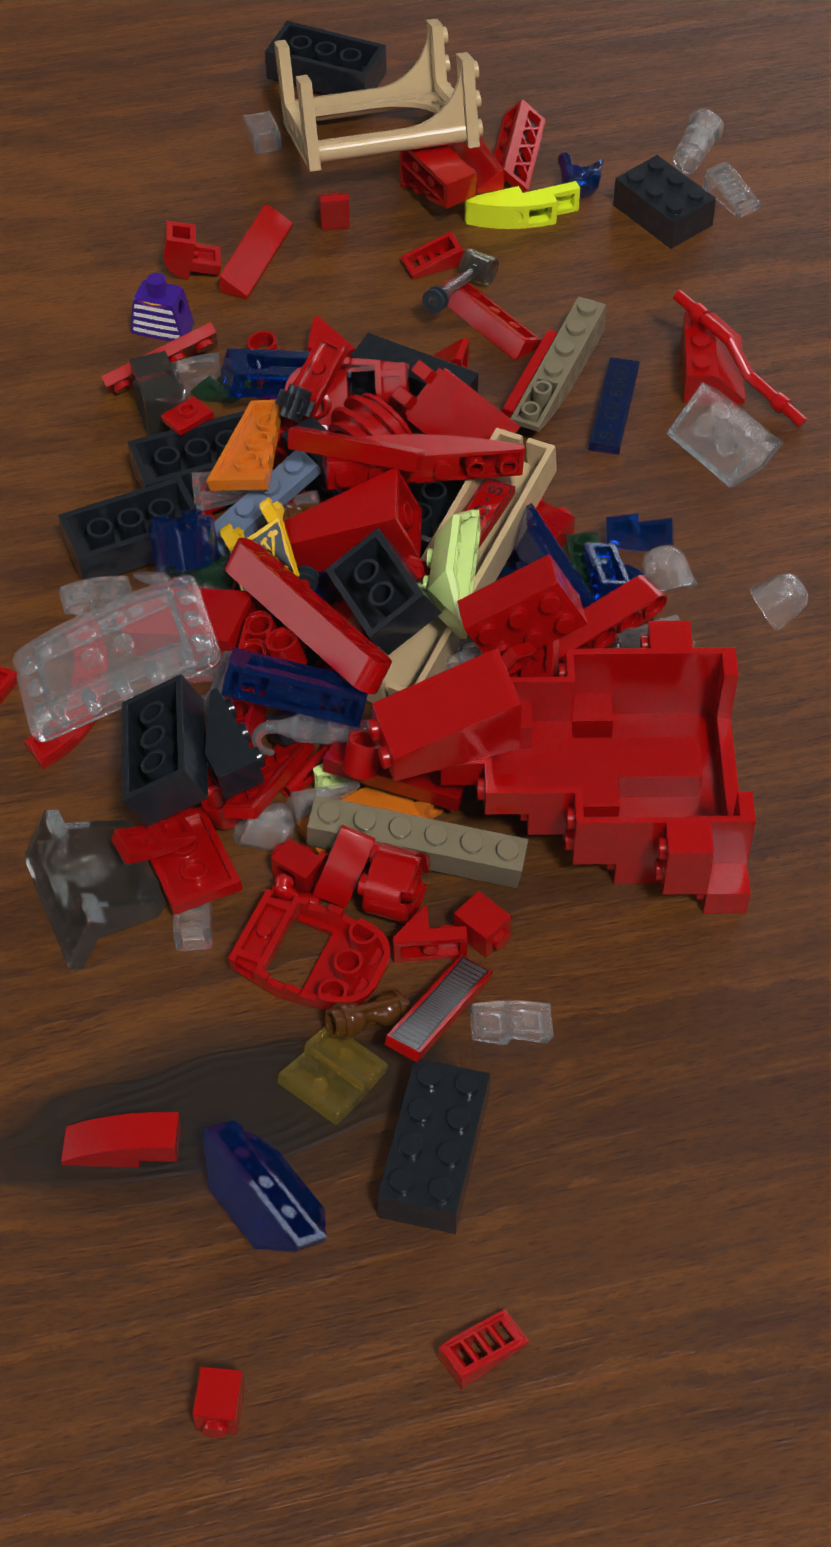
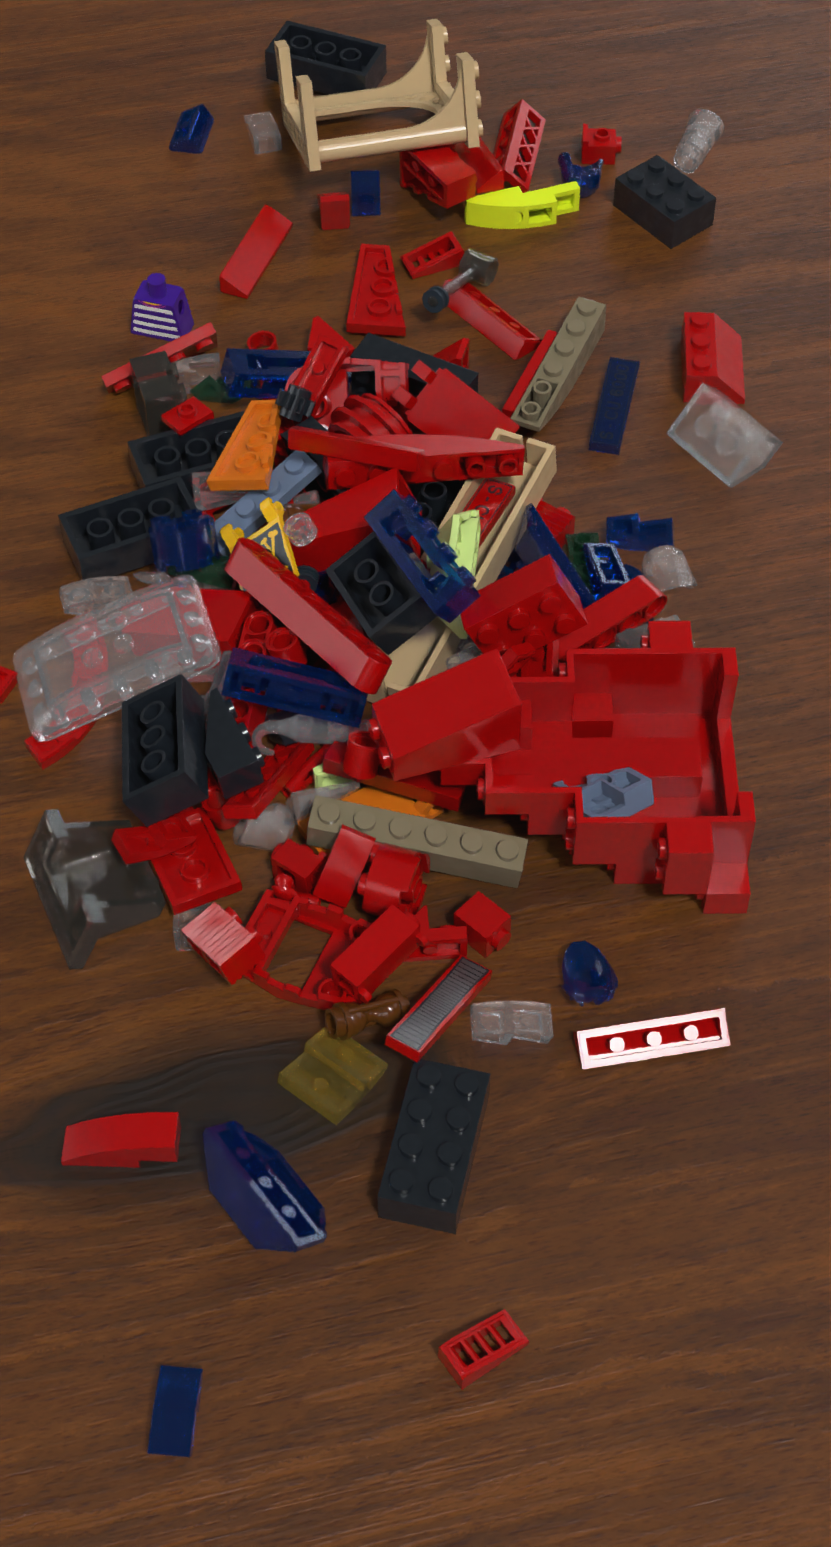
red brick [164,221,221,280] -> none
red brick [193,1367,245,1438] -> none
red bar [673,289,807,428] -> none
clear slope [703,161,761,218] -> none
clear hair [748,573,808,631] -> none
none -> clear blue slope [147,1365,203,1457]
none -> clear blue slope [169,104,214,154]
none -> brick [180,902,266,985]
none -> clear bush [283,512,318,547]
none -> red brick [330,904,429,1004]
none -> red wing [346,243,406,336]
none -> clear blue brick [351,170,381,216]
none -> clear blue brick [364,489,481,623]
none -> sand blue slope [553,767,655,817]
none -> clear blue hat [561,940,618,1007]
none -> slope [573,1008,731,1070]
none -> red brick [581,124,622,165]

